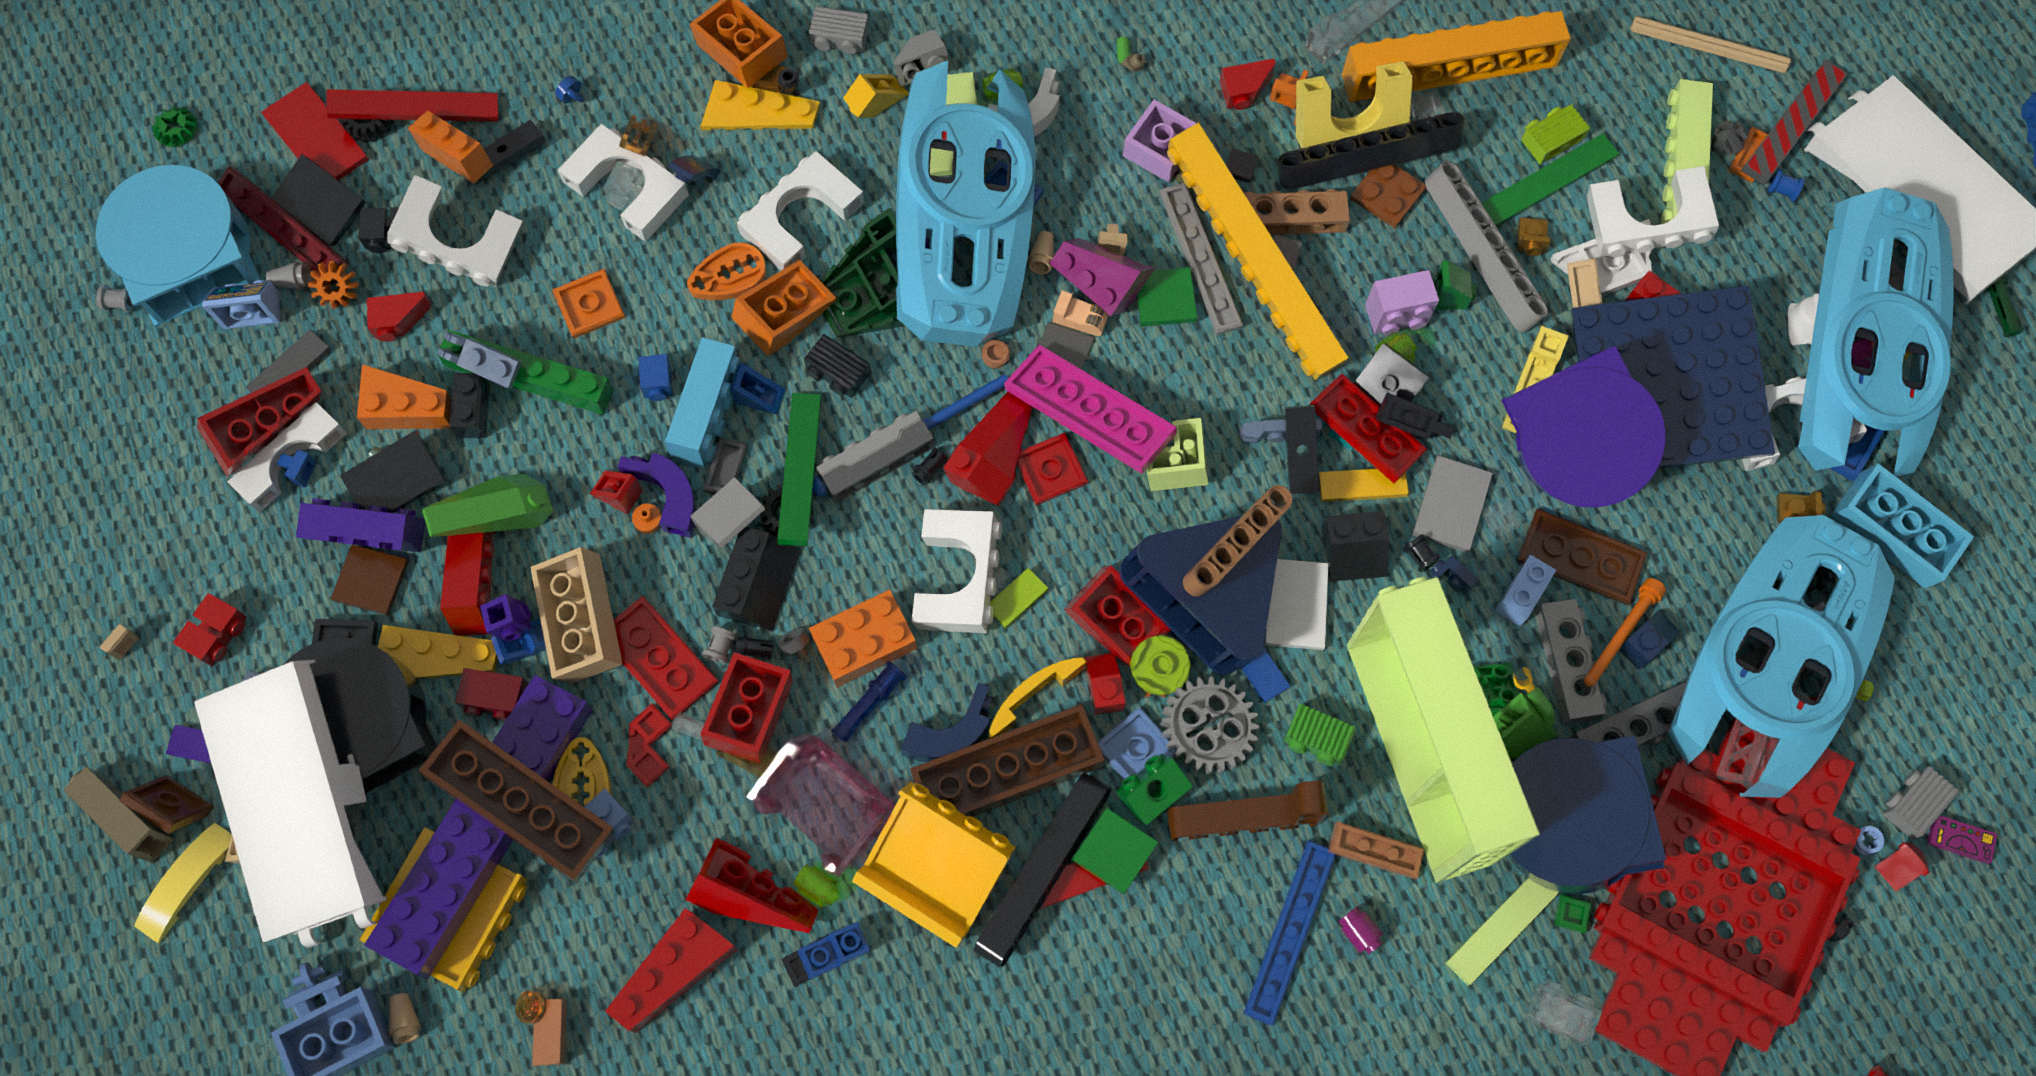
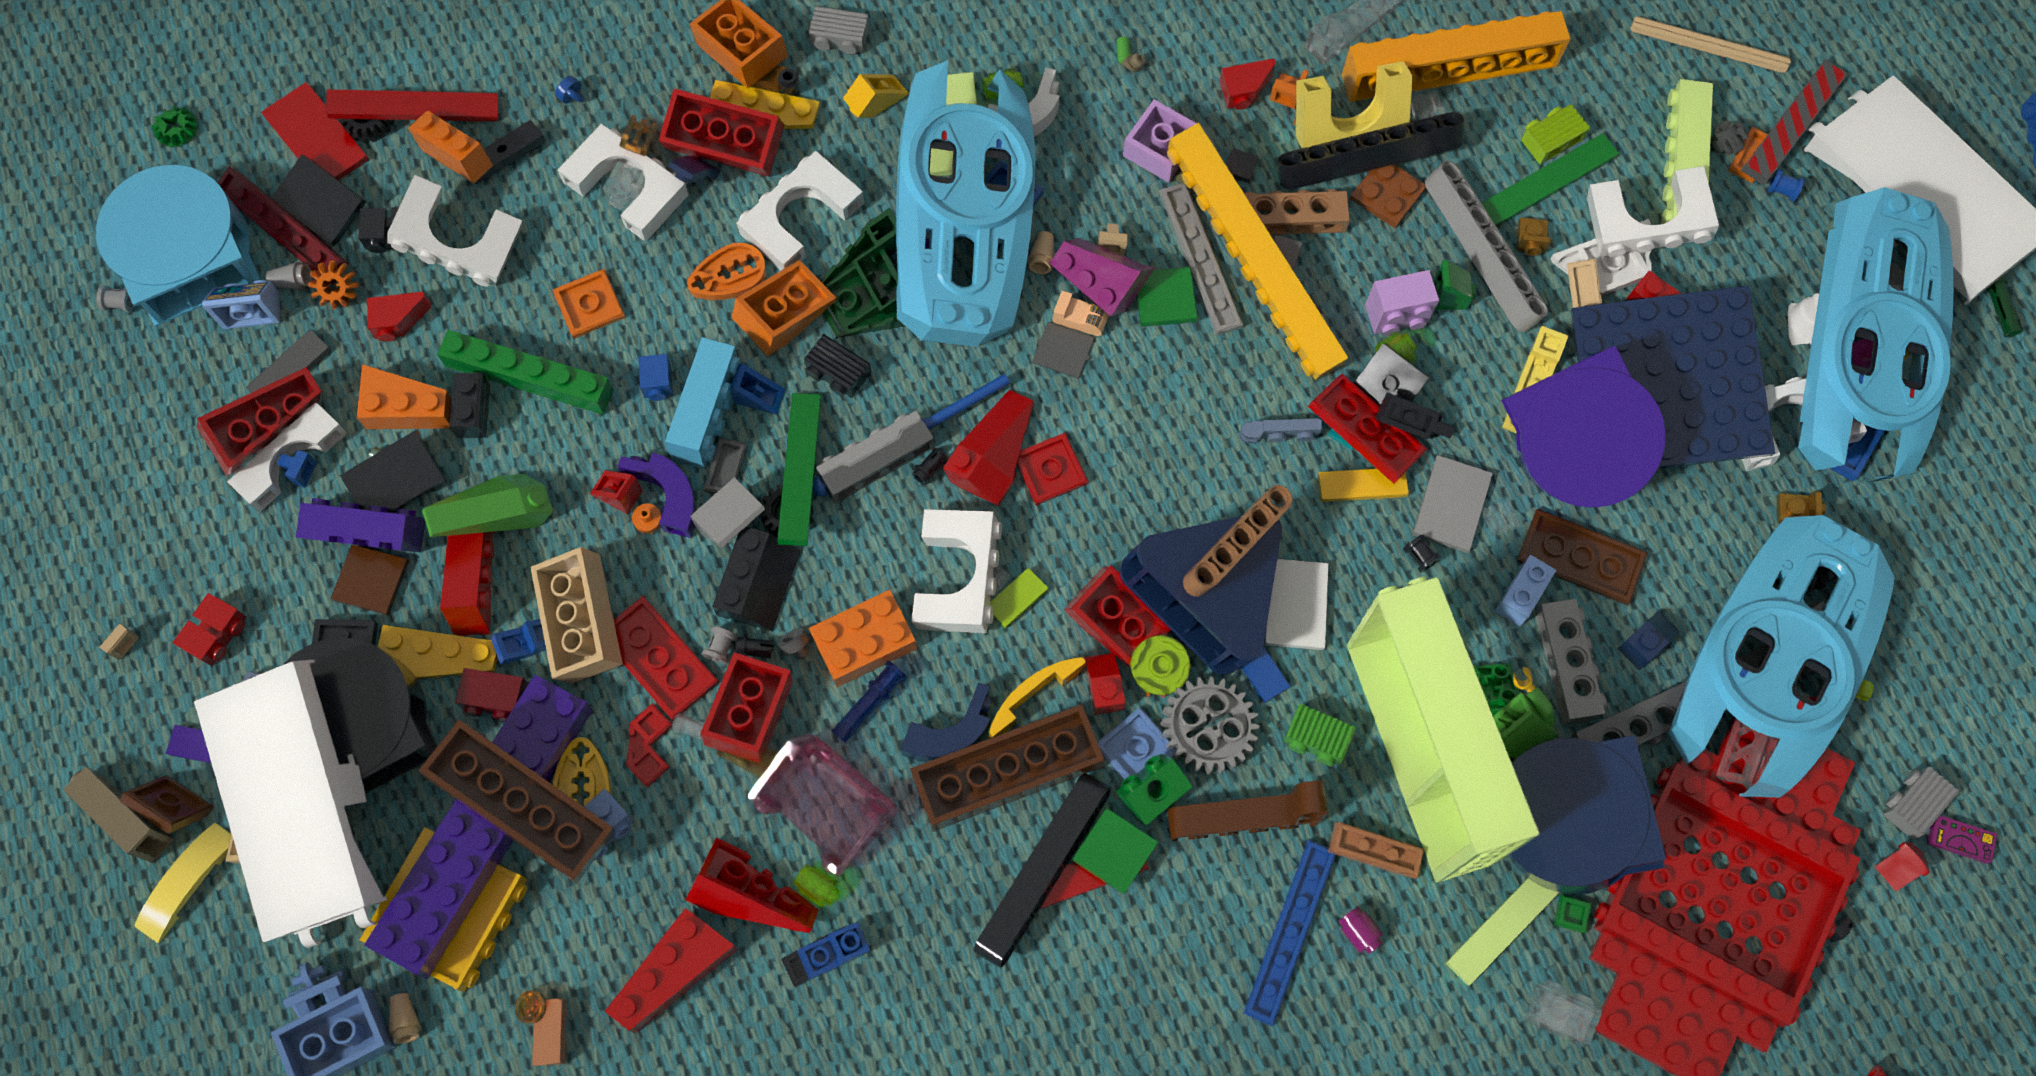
sand blue hinge [437,331,522,388] -> none
dark purple brick [480,594,532,641] -> none
yellow panel [852,781,1016,948] -> none
light grey slope [894,29,950,87] -> none
nougat tile [982,340,1010,368] -> none
dark pink plate [1004,344,1177,474] -> none
yellowish green brick [1146,418,1209,491] -> none
black tile [1284,405,1319,494] -> none
black slope [1322,511,1389,582] -> none
dark blue bracket [1429,556,1479,595] -> none
orange piece [1584,578,1666,687] -> none
medium azure brick [1830,464,1974,588] -> none
light blue bush [1854,826,1884,855] -> none
none -> red brick [658,88,785,177]

